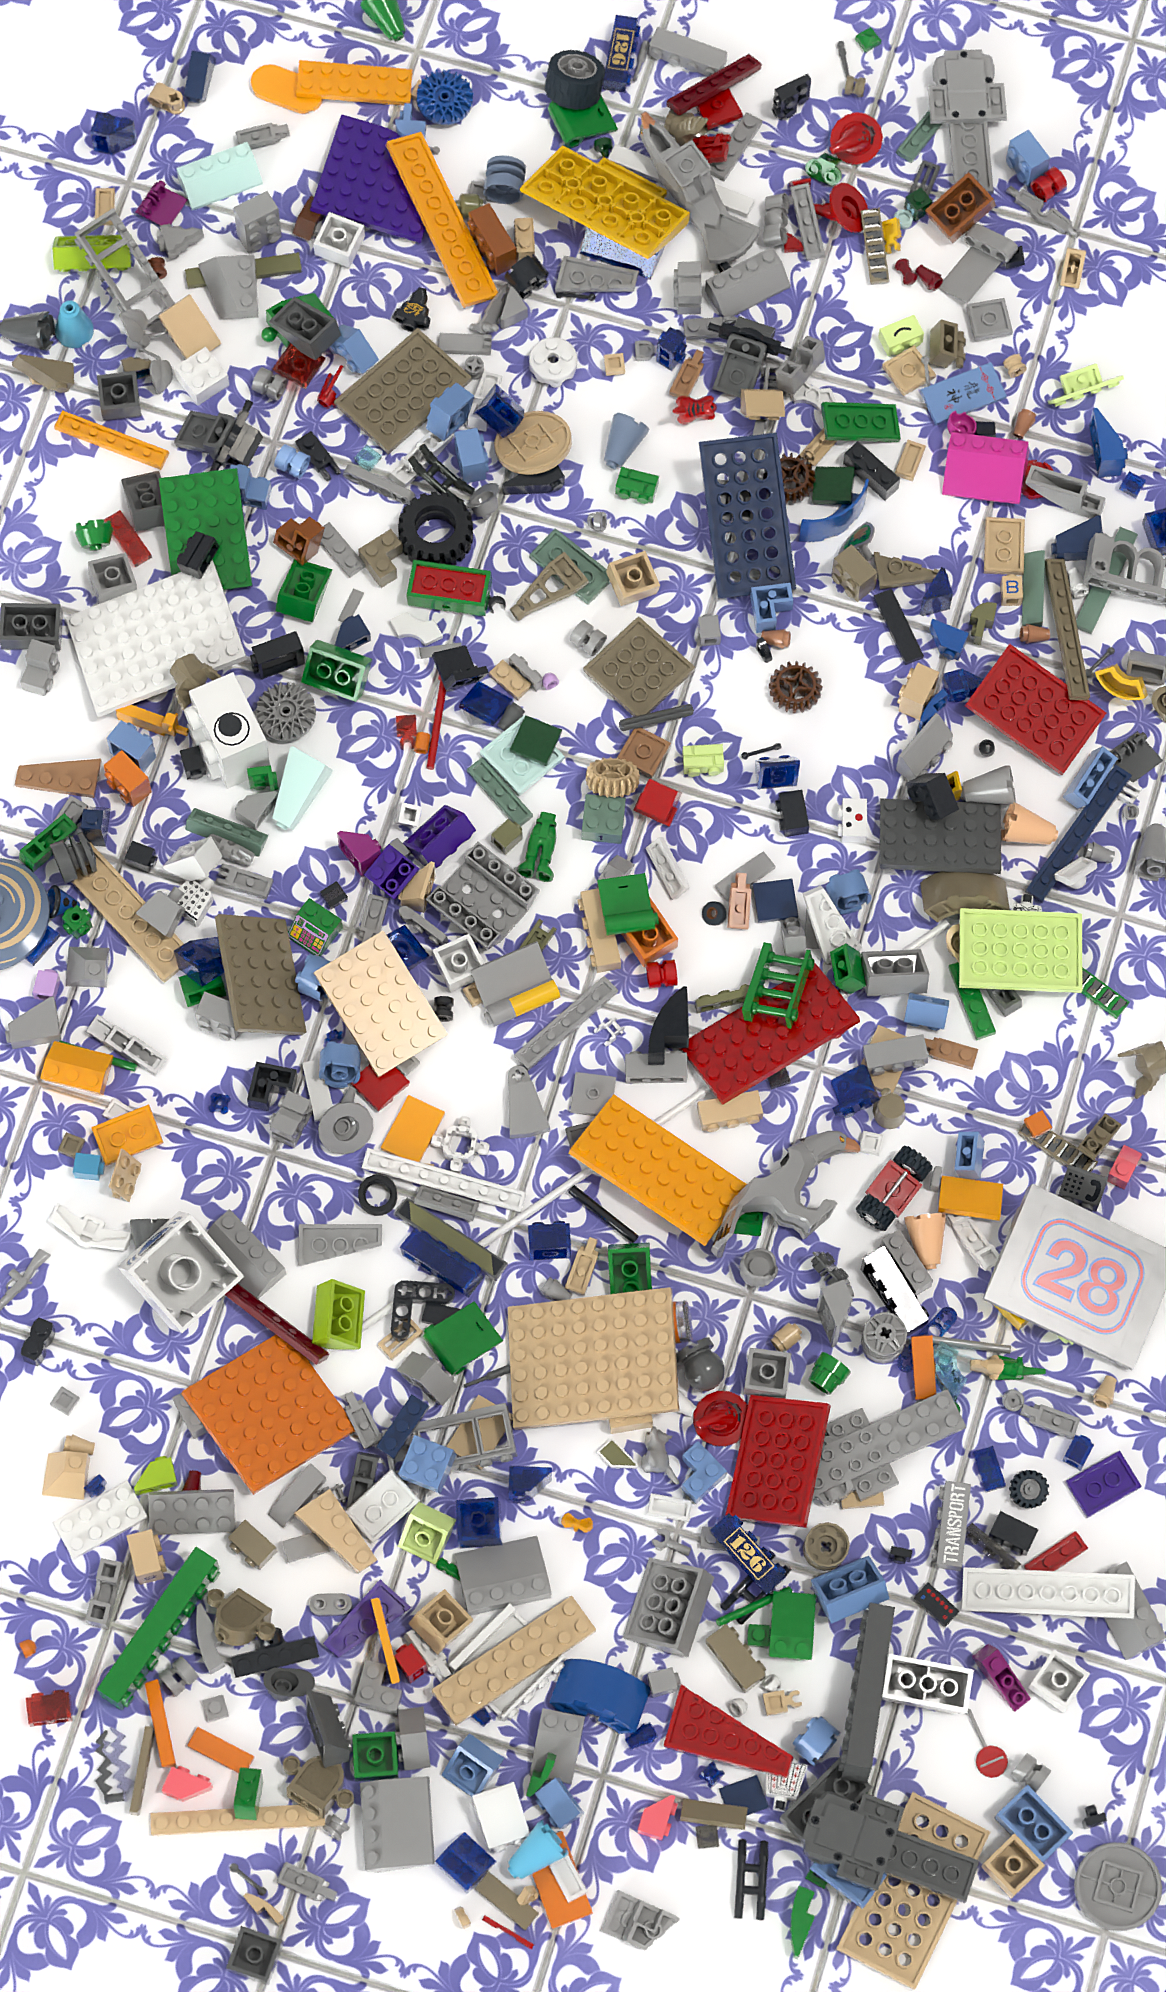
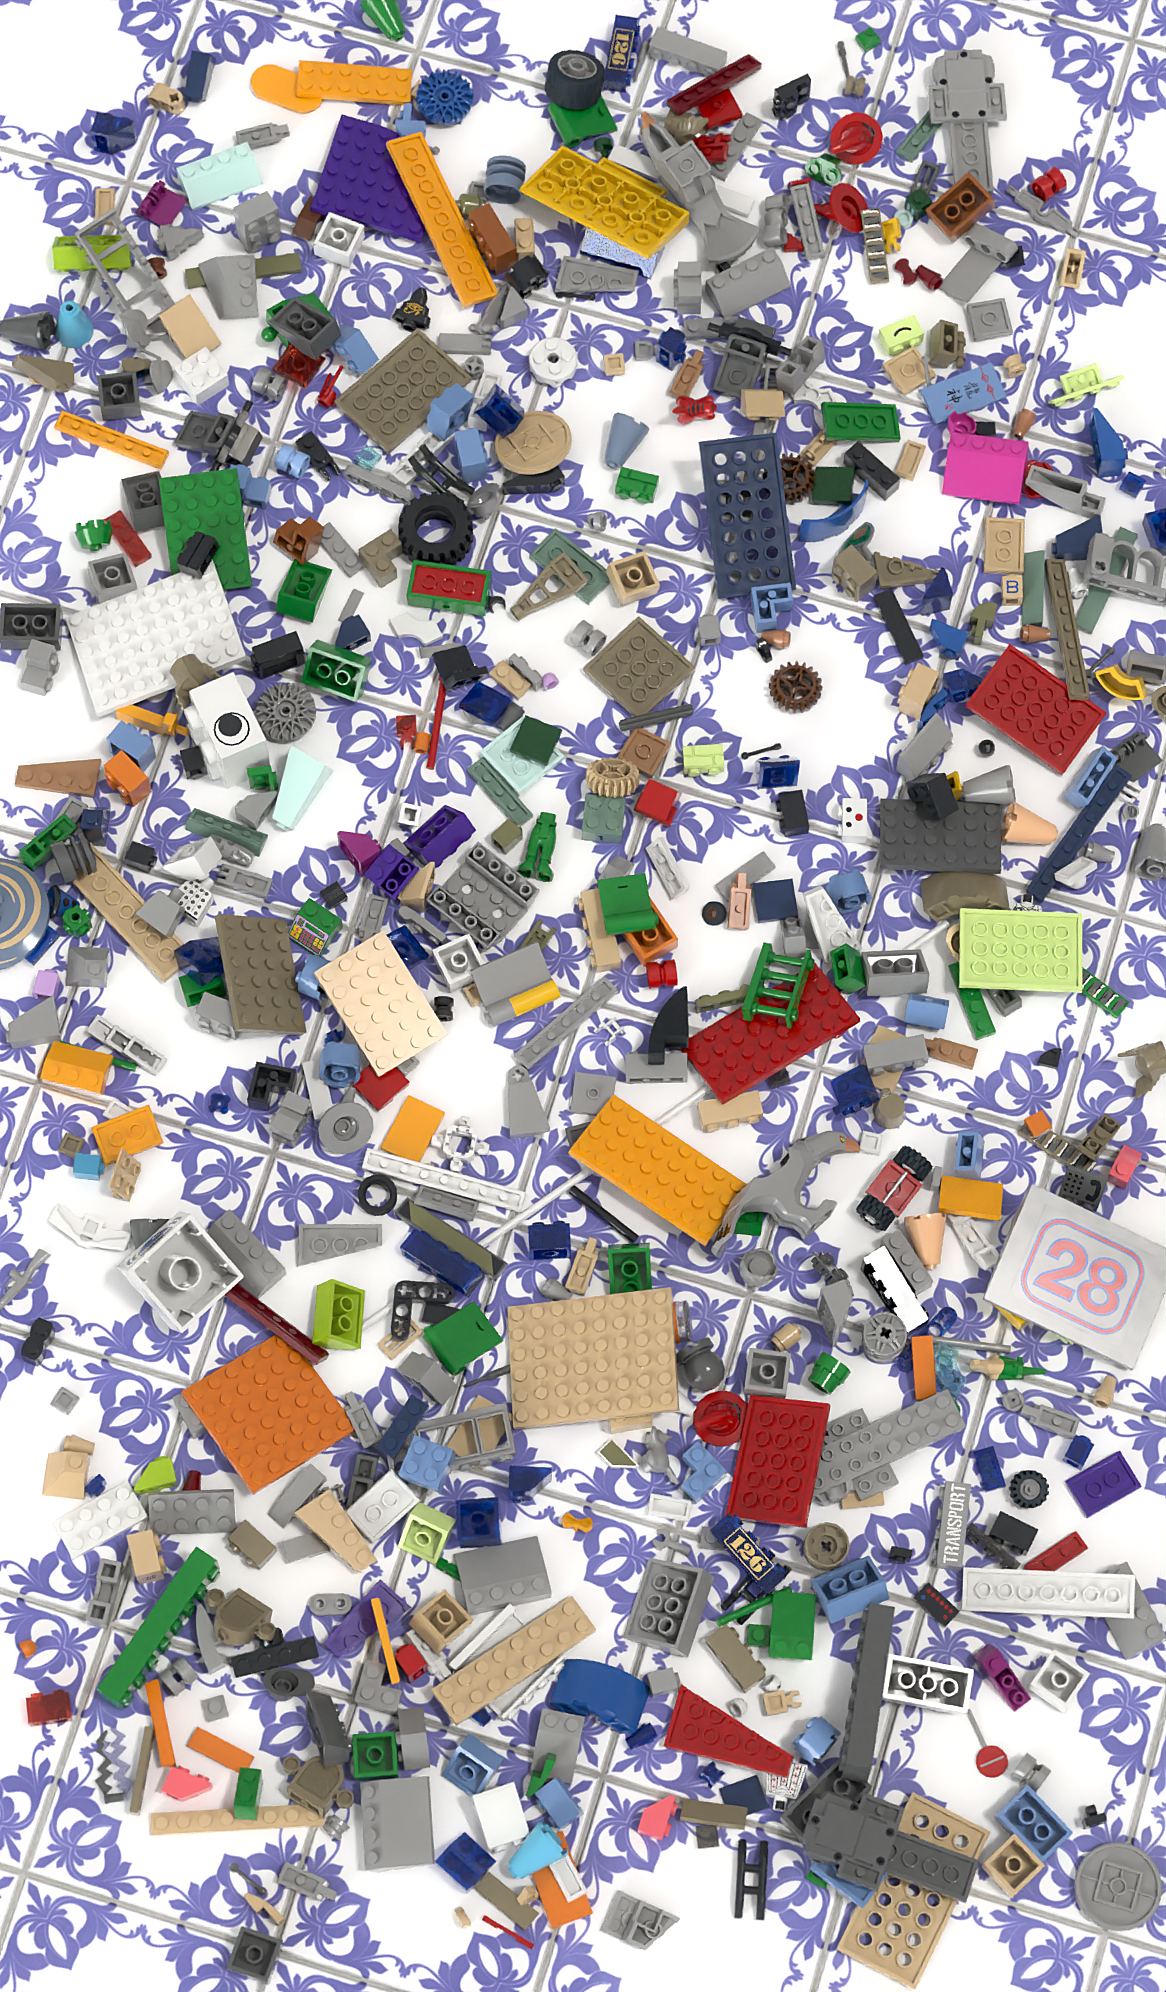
green slope [790,1885,815,1959] -> none
medium blue brick [1006,129,1050,188] -> none
none -> black tile [1037,1048,1062,1070]

